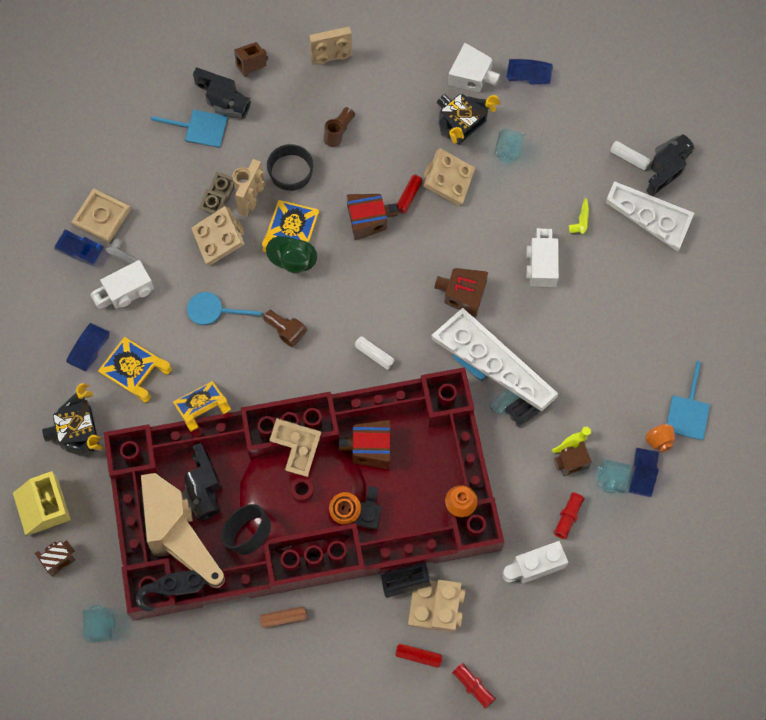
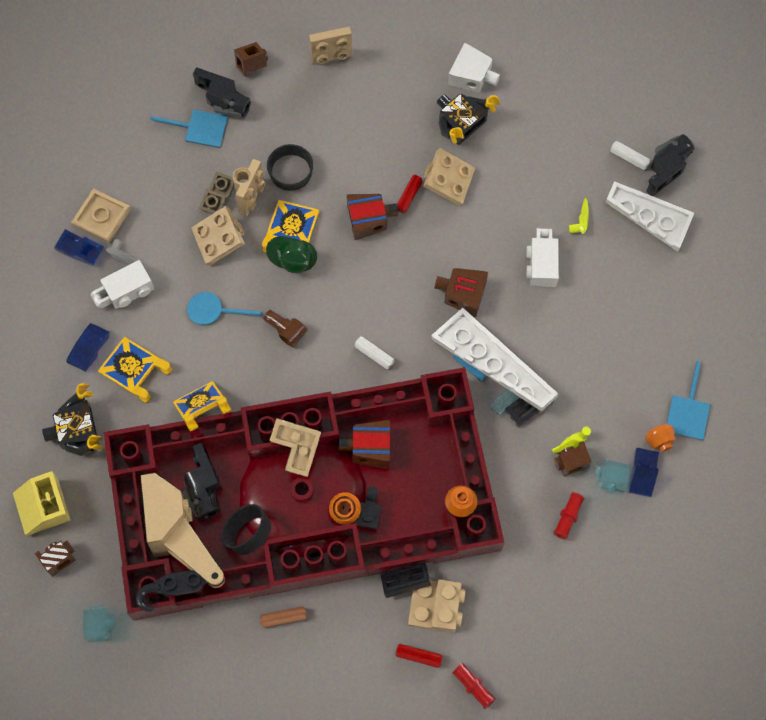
reddish brown pin [323,107,355,147] -> none
clear light blue brick [494,128,525,163] -> none
white brick [502,541,568,584] -> none
clear blue slope [506,59,553,85] -> none

